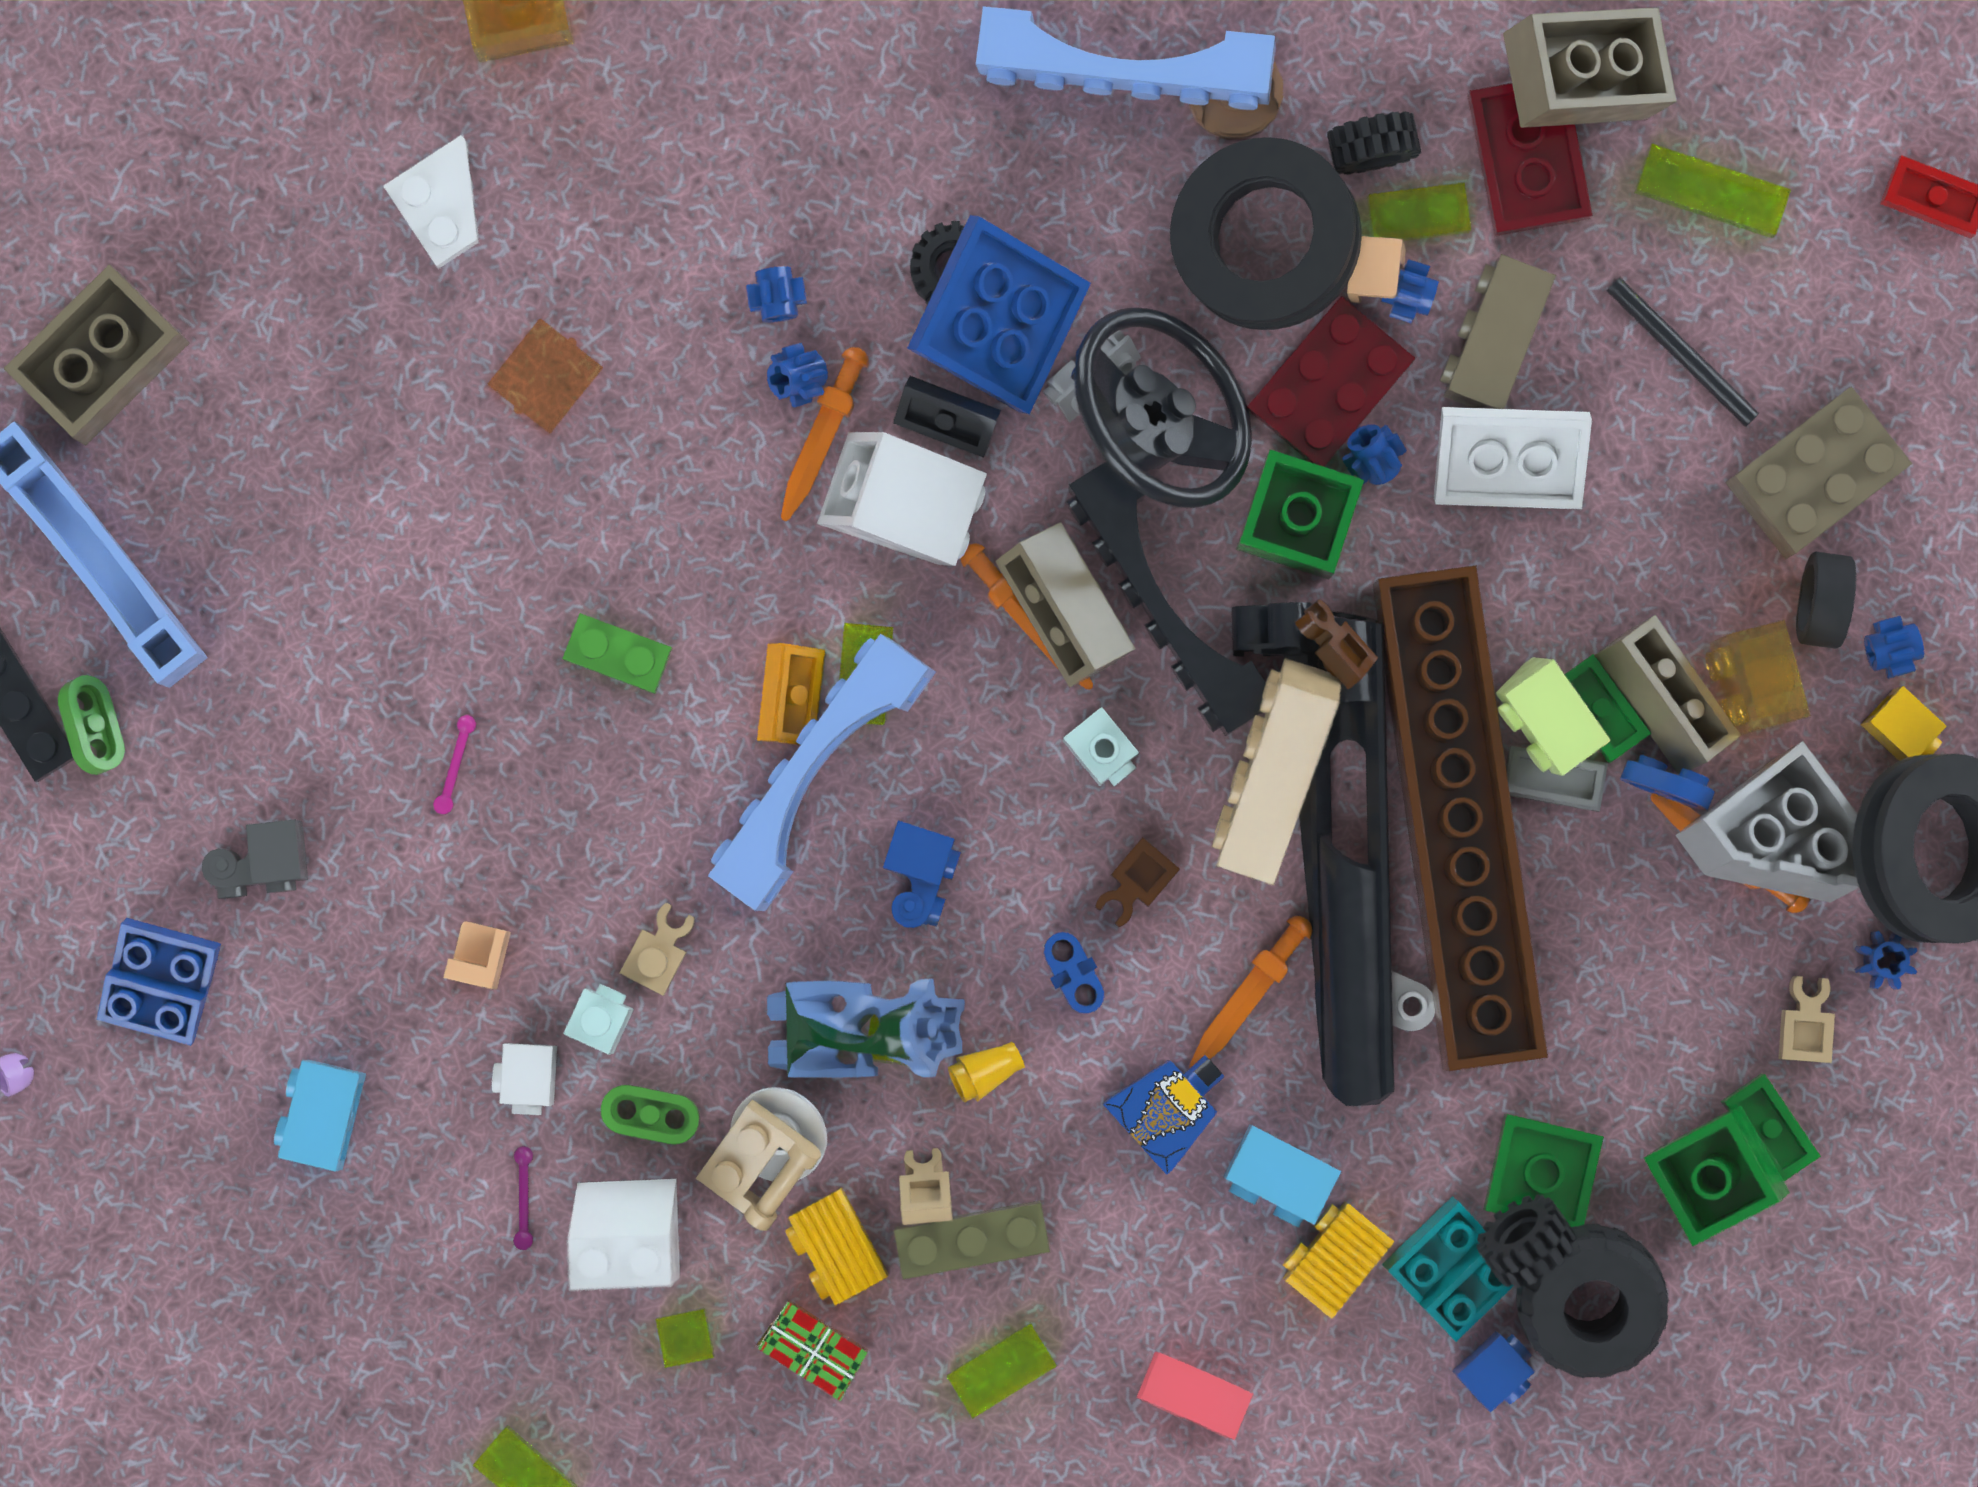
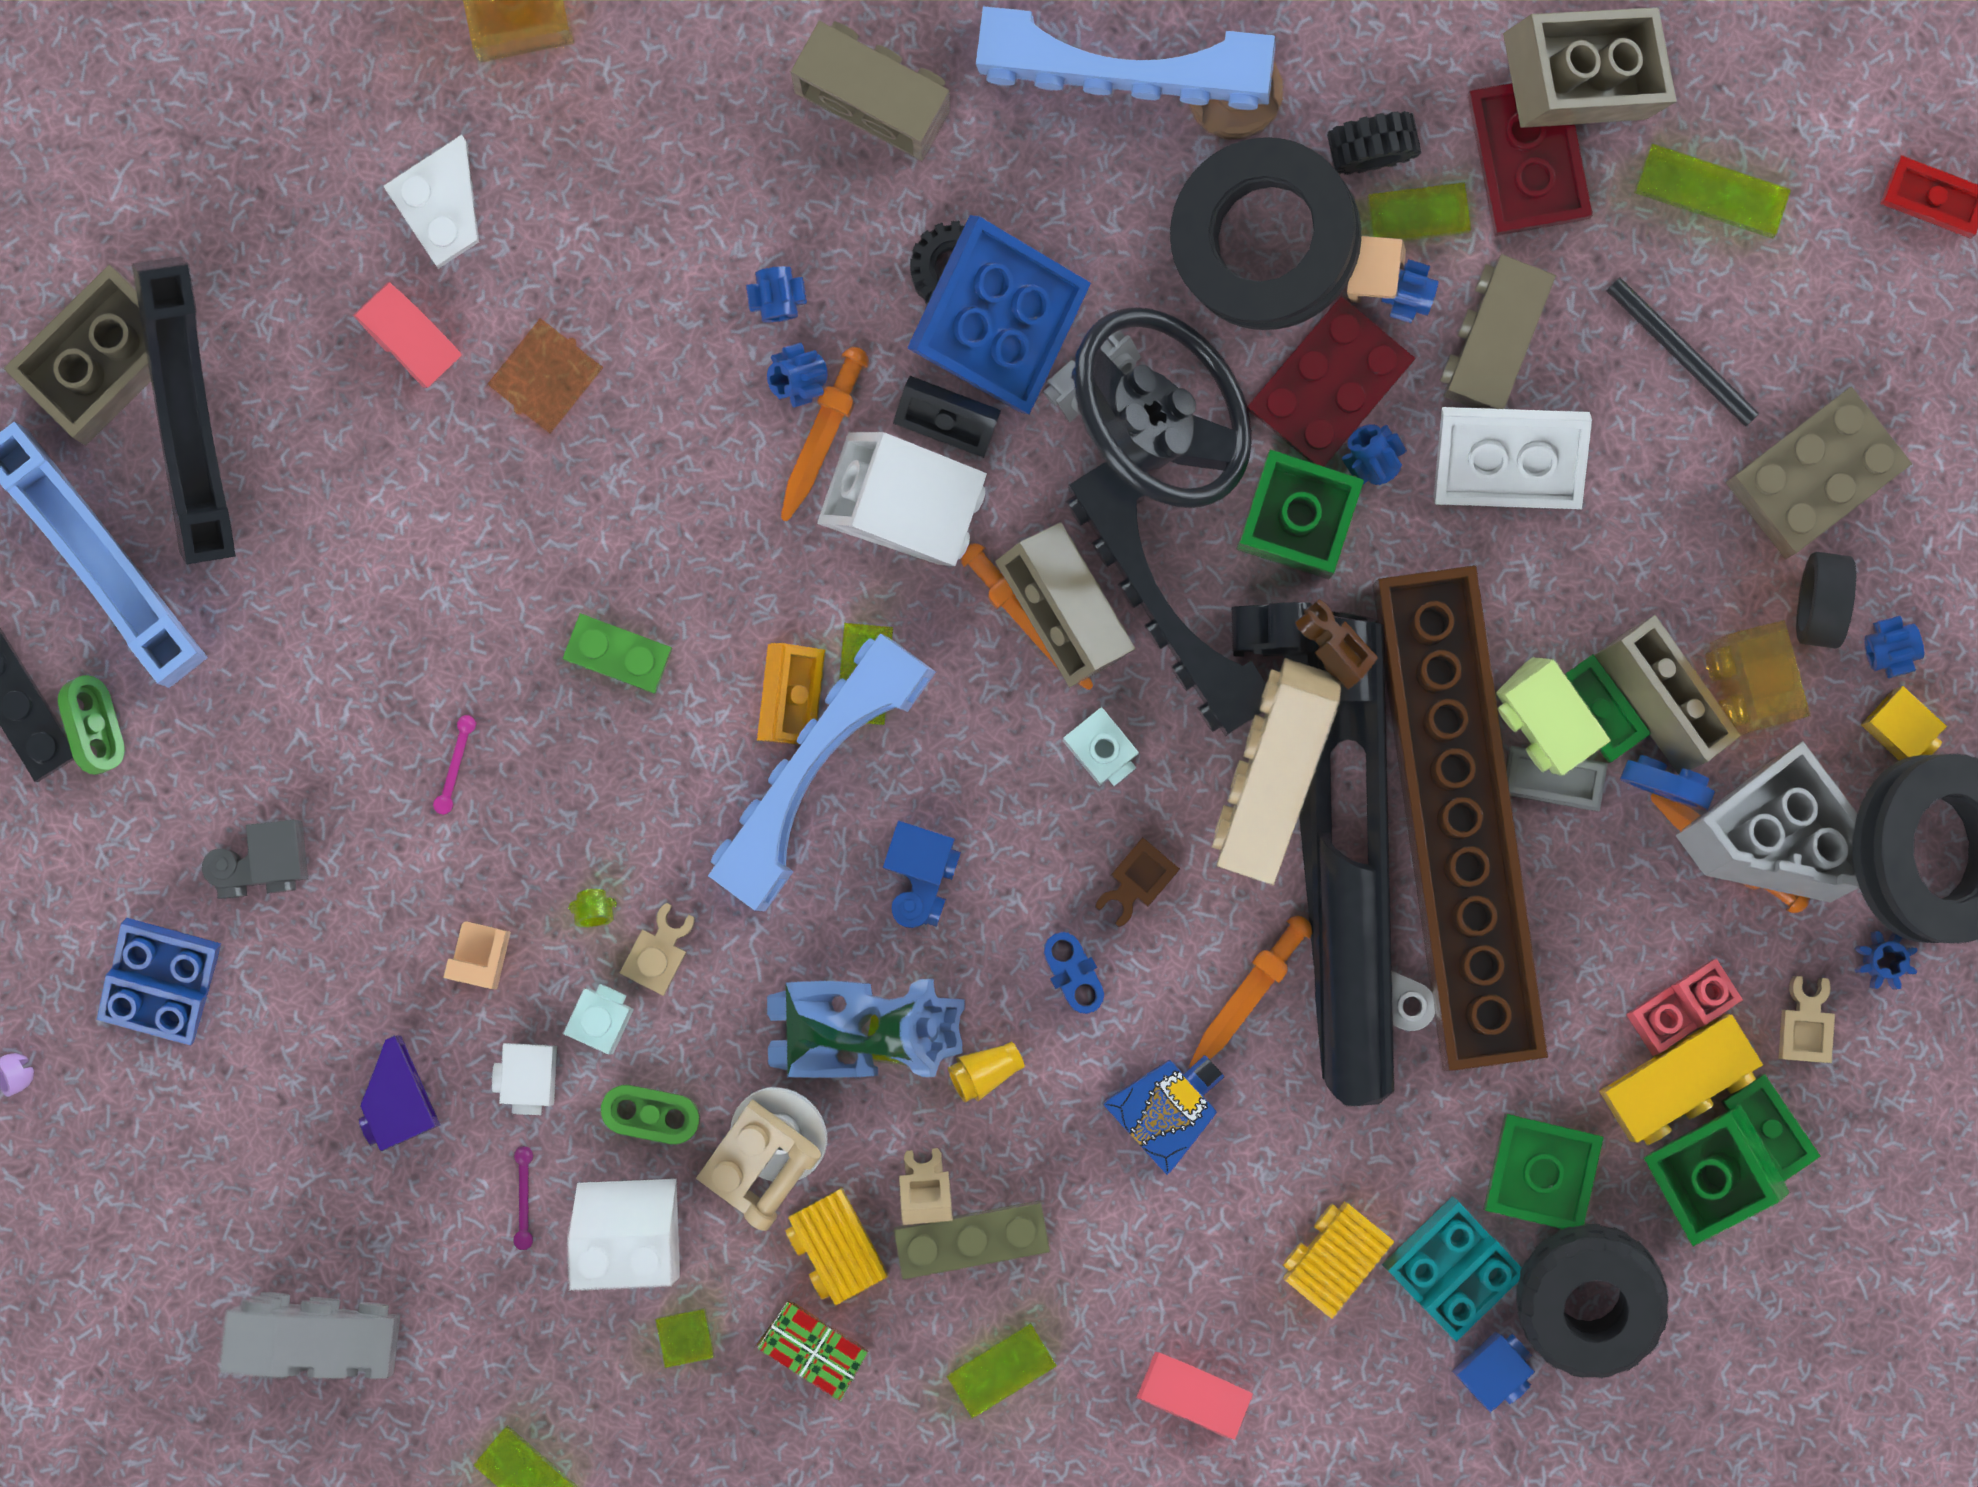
medium azure brick [274,1060,366,1172] -> none
medium azure brick [1223,1125,1341,1228] -> none
black tyre [1477,1195,1575,1288] -> none
none -> black arch [131,256,236,565]
none -> light grey brick [219,1292,400,1379]
none -> coral slope [353,282,462,388]
none -> dark purple slope [358,1035,441,1151]
none -> clear neon green plate [568,889,617,928]
none -> dark tan brick [791,21,950,161]
none -> yellow brick [1599,1014,1763,1146]
none -> coral slope [1626,958,1743,1056]

